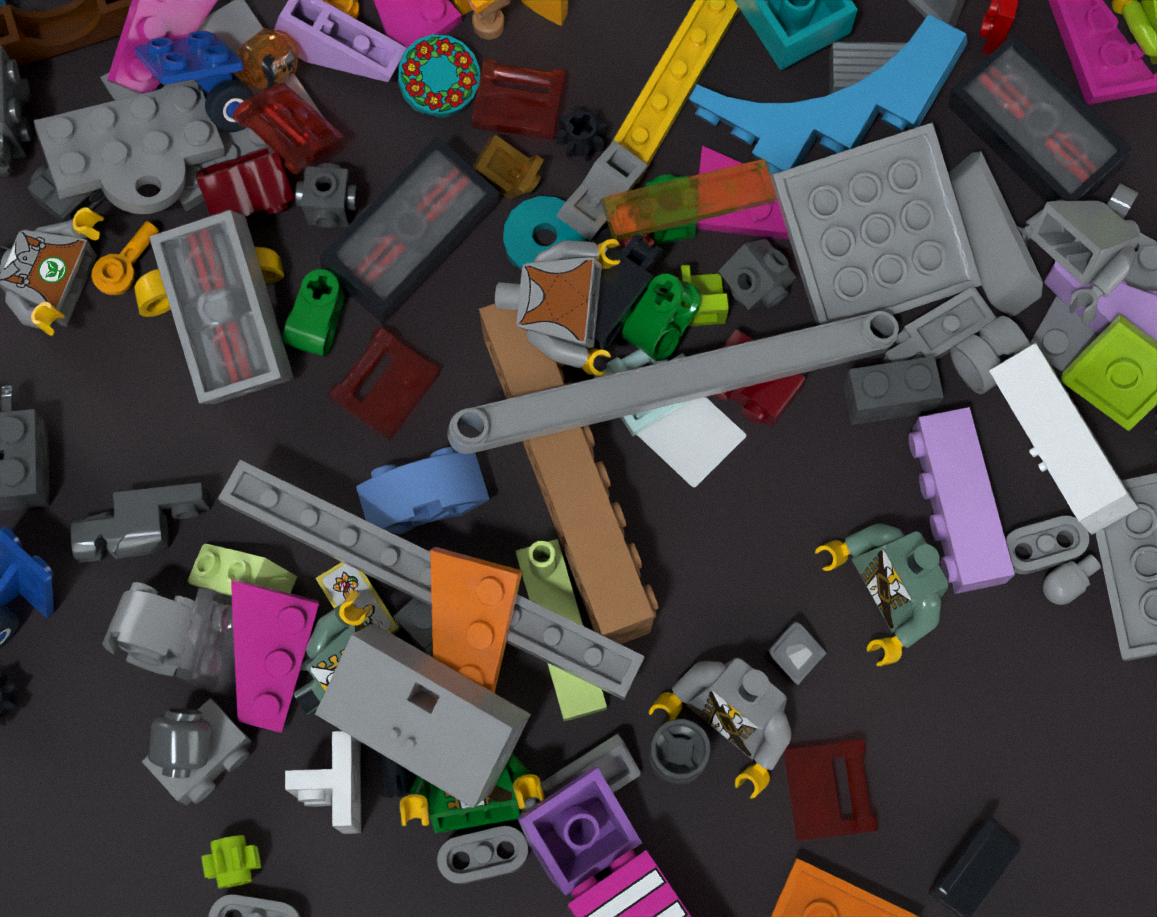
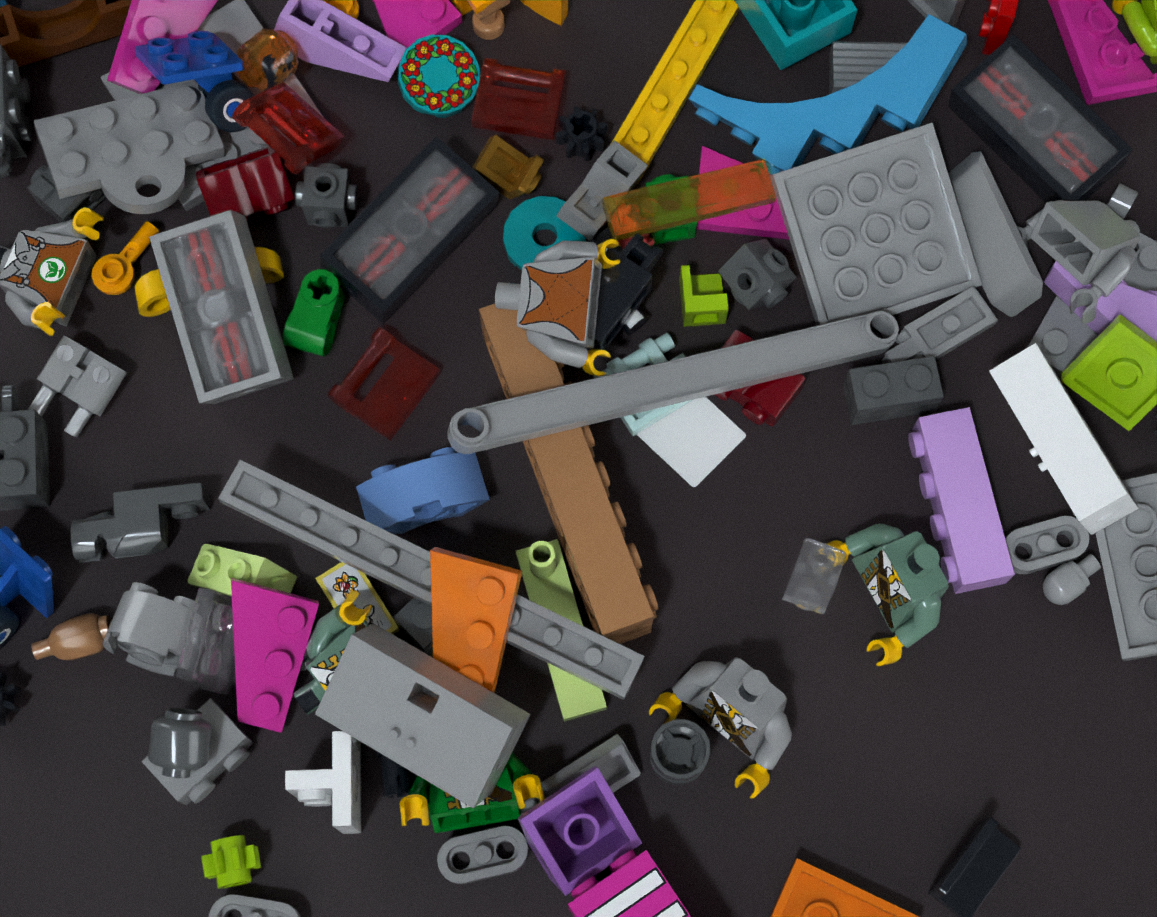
green piece [622,274,701,362] -> none
slope [764,620,826,686] -> none
clear red plate [783,740,878,842] -> none
light grey wheel [950,315,1031,394] -> none
none -> light grey piece [28,335,127,438]
none -> medium nougat plant [31,613,112,661]
none -> clear bracket [782,538,846,615]

